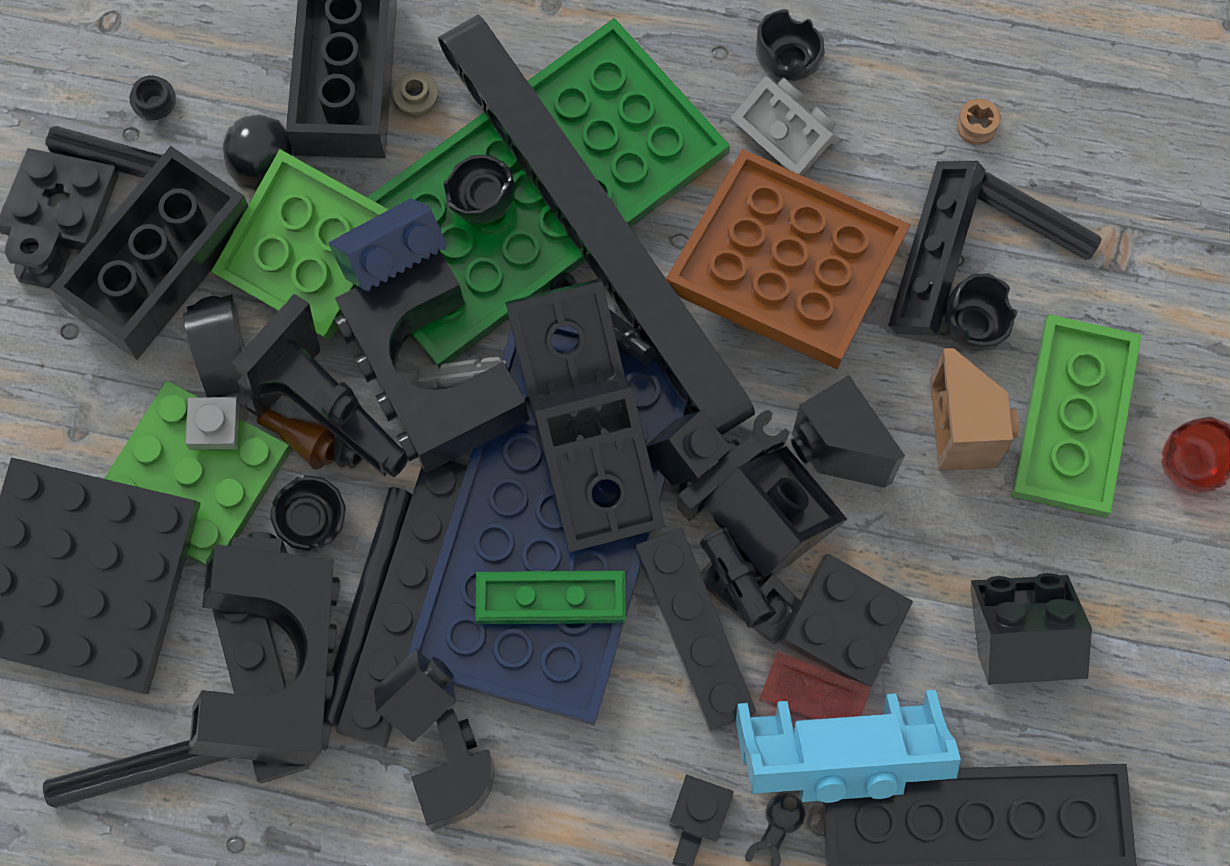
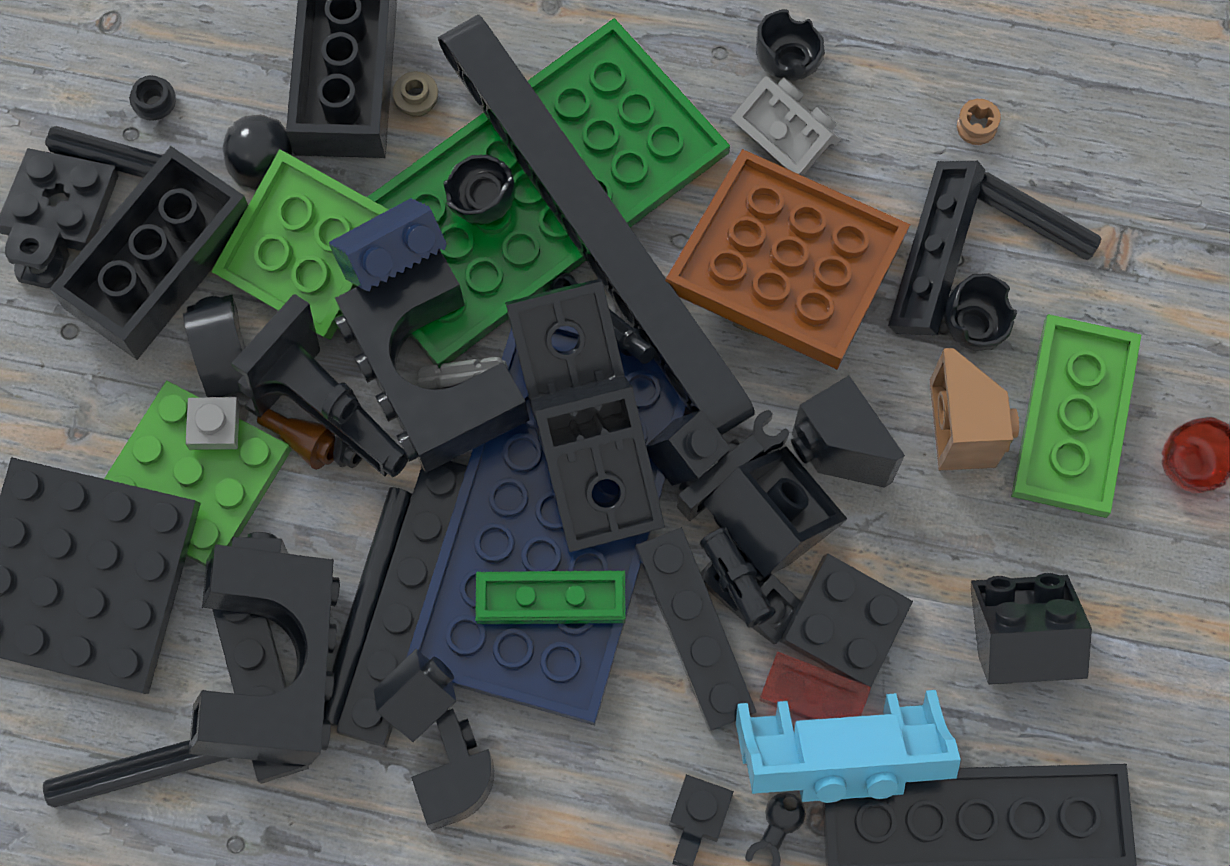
black hair [270,475,346,551] -> none

